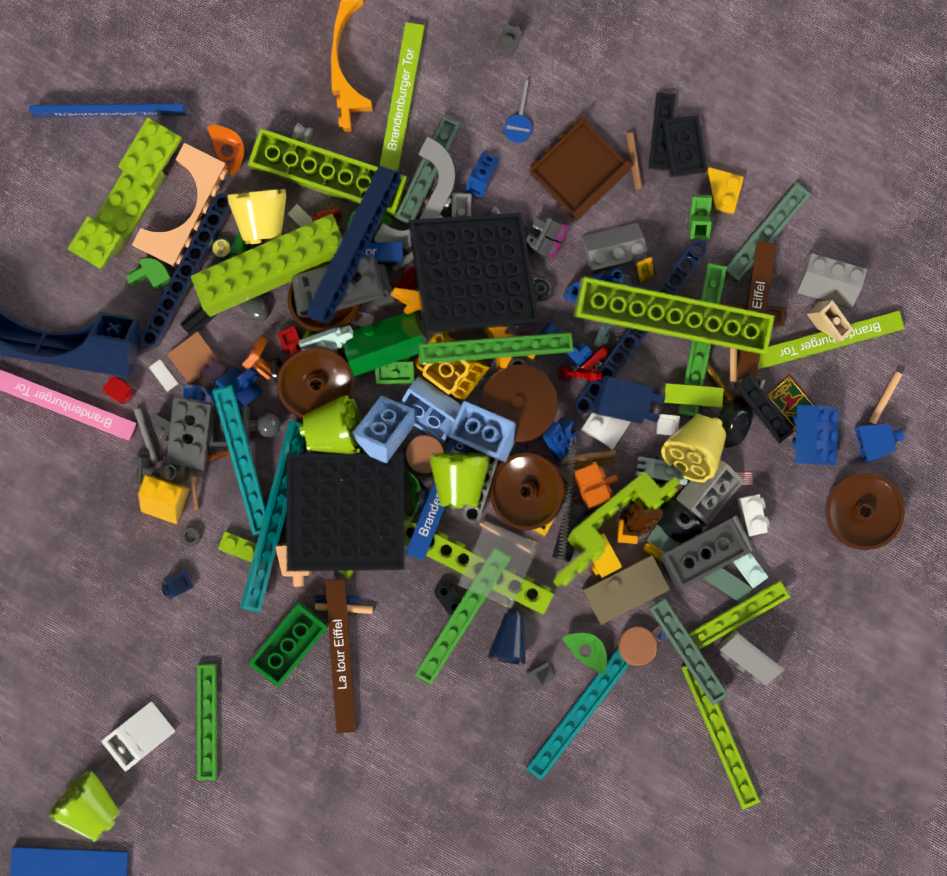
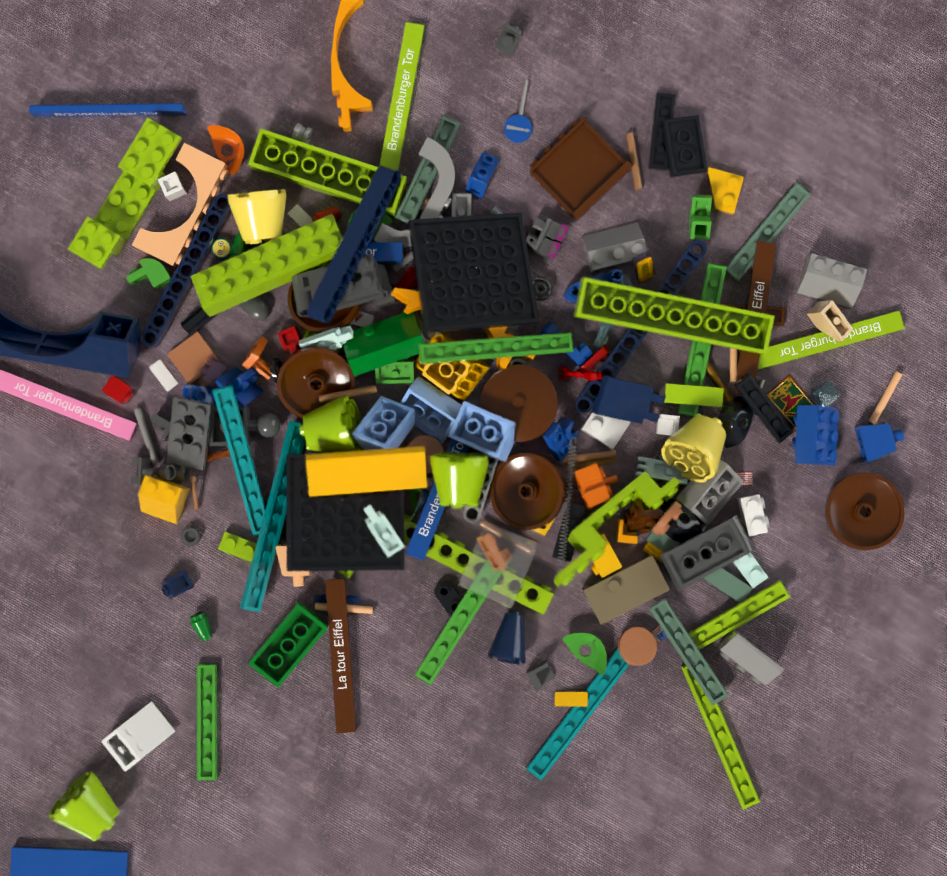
none -> white panel [158,172,187,201]
none -> green cone [190,611,213,641]
none -> yellow arch [306,446,427,496]
none -> medium nougat bar [319,385,377,403]
none -> light aqua hinge [363,505,405,557]
none -> nougat hinge [476,533,512,571]
none -> yellow sticker [555,692,588,707]
none -> nougat tile [652,501,683,535]
none -> clear light blue slope [813,381,840,407]

